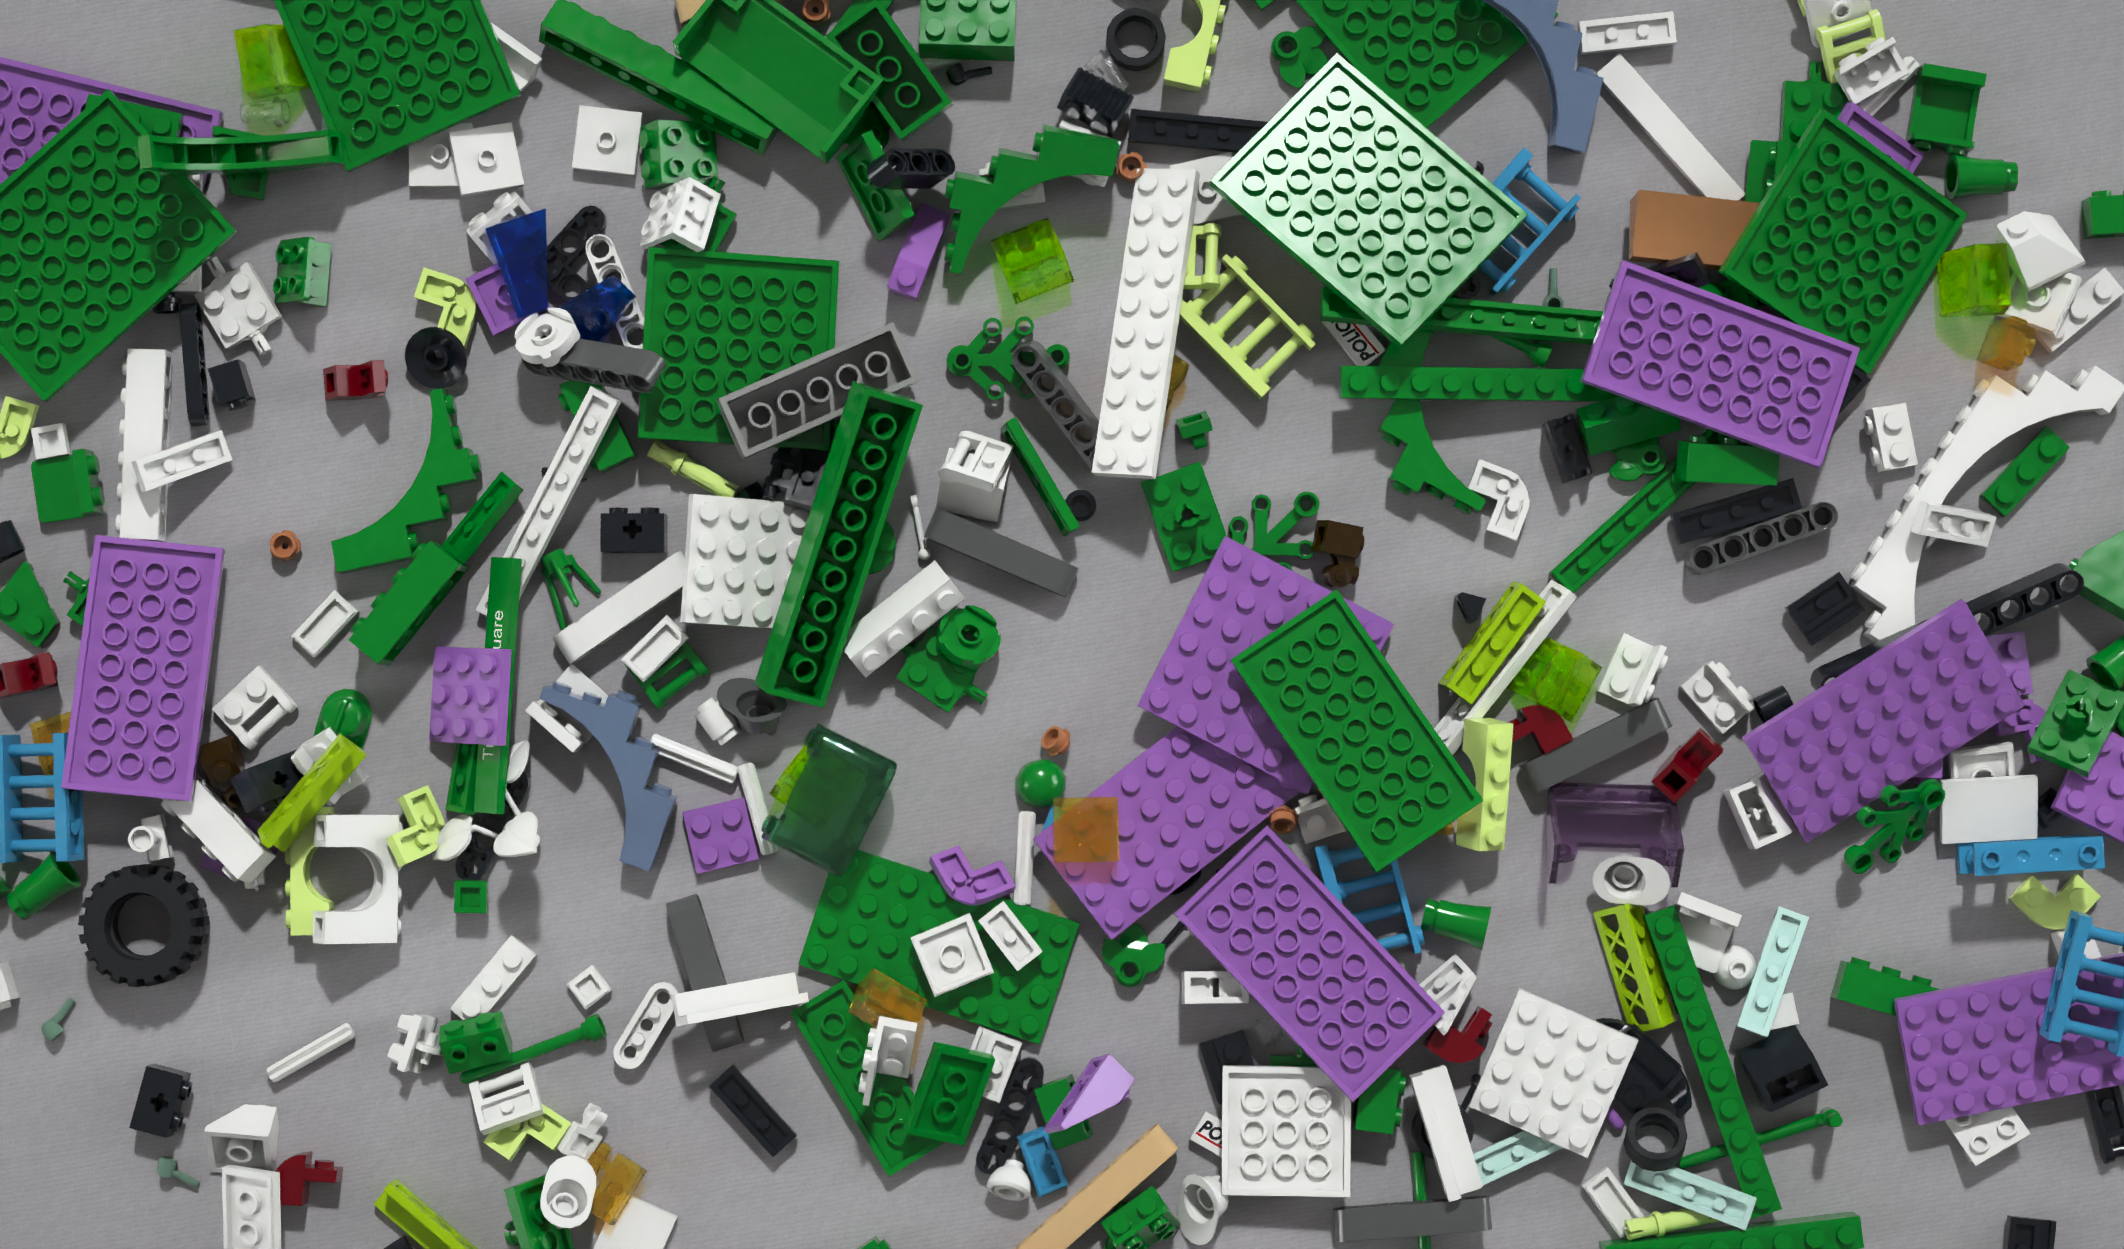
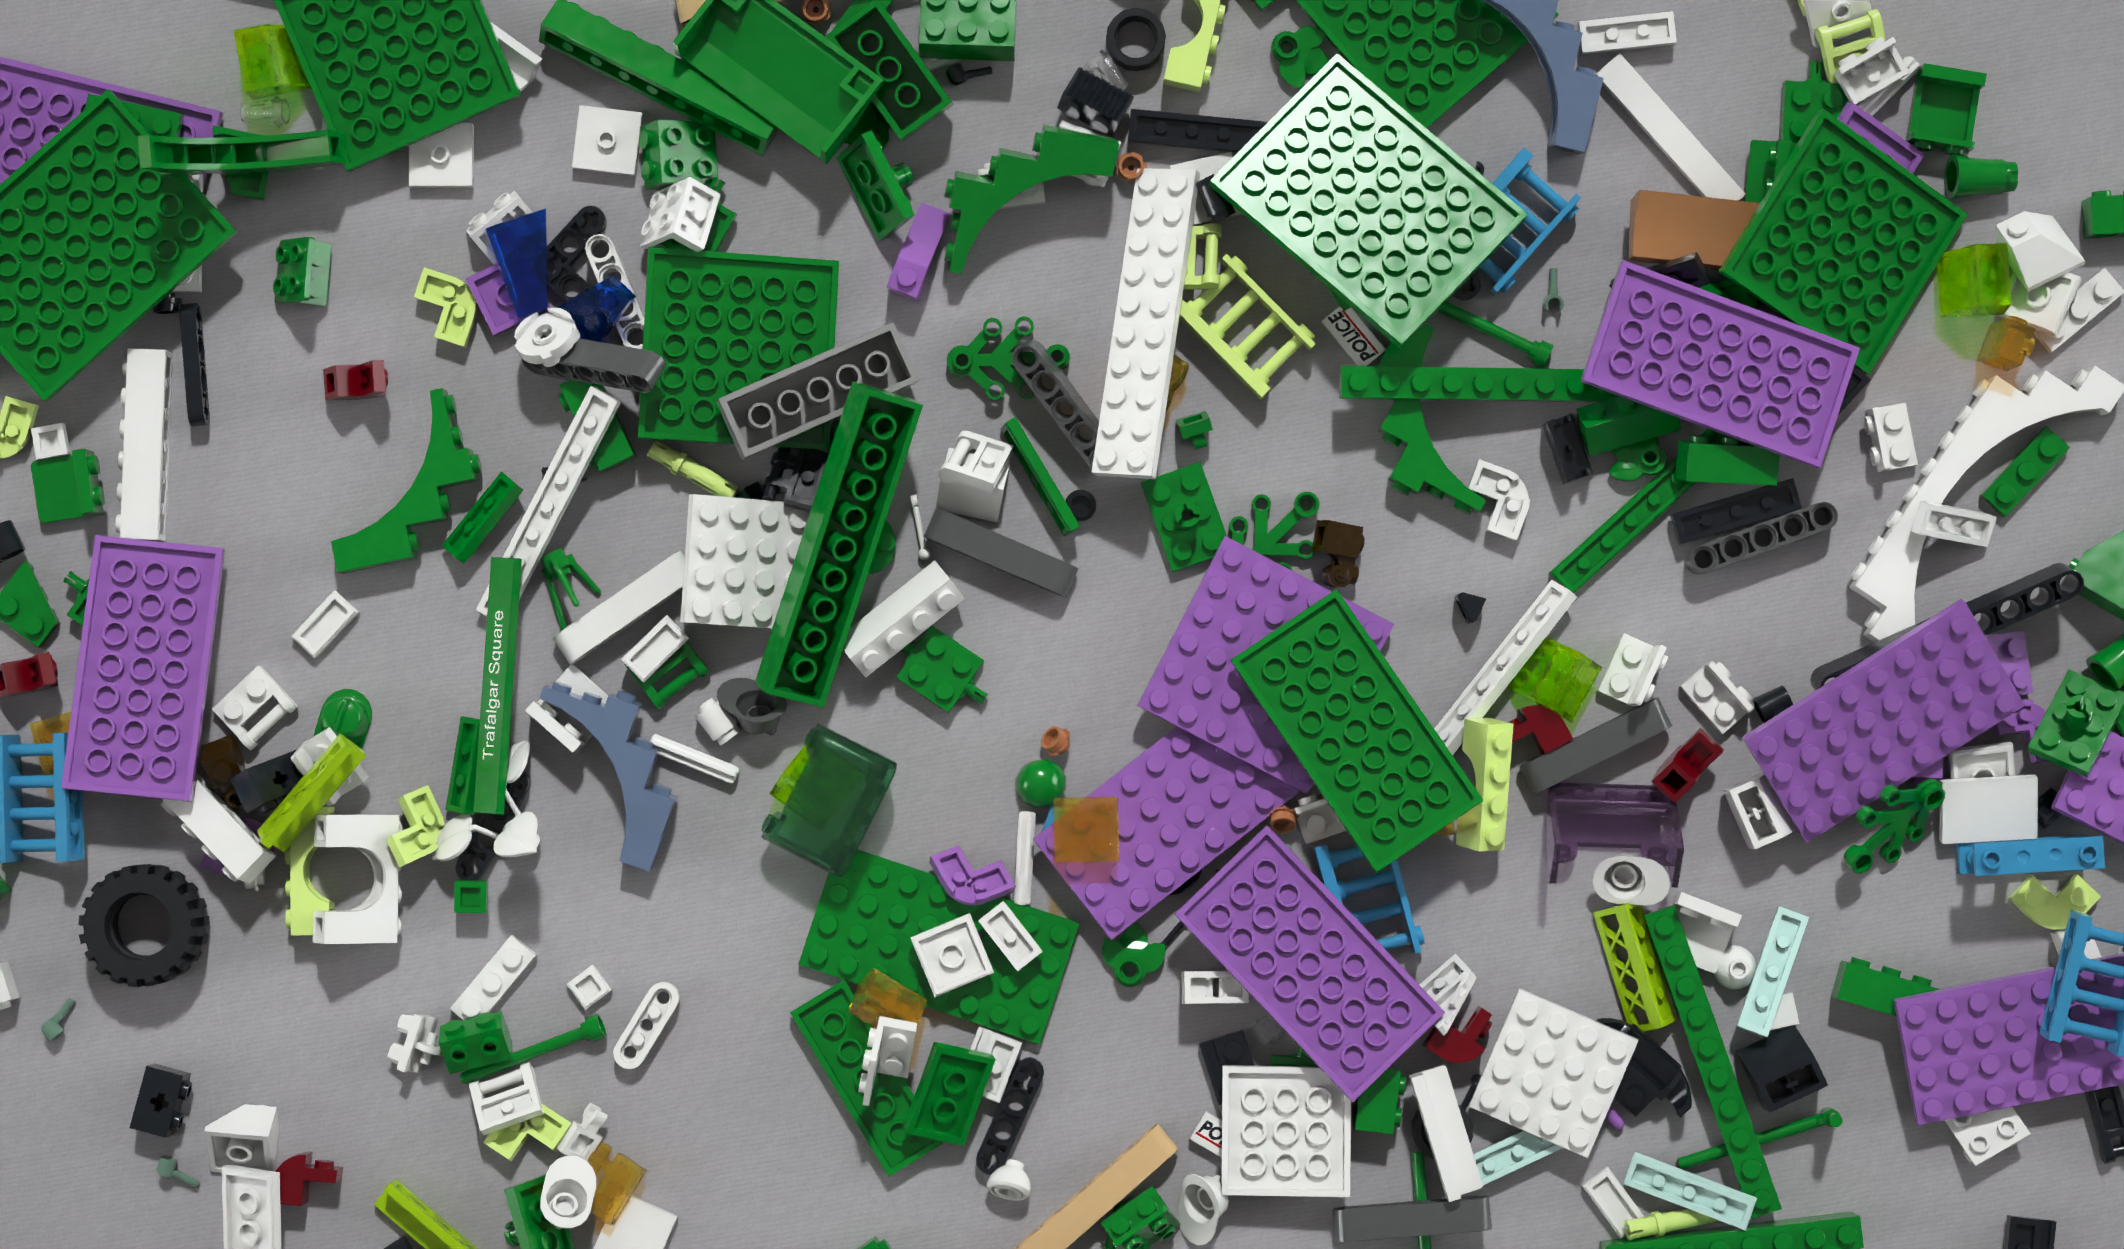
green plant [7,852,81,920] -> none
white bar [128,814,174,862] -> none
white plate [131,430,232,492] -> none
white plate [194,257,282,356] -> none
black brick [208,359,256,411] -> none
white axle [266,1023,355,1082] -> none
nougat plate [270,530,301,562] -> none
green brick [349,541,470,666] -> none
black dish [405,327,467,389] -> none
medium lavender plate [429,647,512,746] -> none
white plate [448,122,524,196] -> none
black brick [600,507,668,553] -> none
dark grey beam [666,894,744,1052] -> none
white fence [671,972,809,1027] -> none
medium lavender plate [682,797,760,874] -> none
black plate [709,1064,797,1157] -> none
white axle [737,763,778,855] -> none
black beam [867,148,955,189] -> none
green plate [936,605,1001,670] -> none
clear neon green slope [990,218,1074,304] -> none
dark azure plate [1016,1125,1068,1197] -> none
green hinge [1034,1074,1094,1150] -> none
slope [1043,1054,1135,1134] -> none
green plate [1320,287,1604,345] -> none
green plant [1421,899,1491,950] -> none
lime fence [1438,581,1546,705] -> none
black tyre [1624,1107,1687,1172] -> none
black plate [1785,572,1865,646] -> none
none -> black cone [1197,174,1236,224]

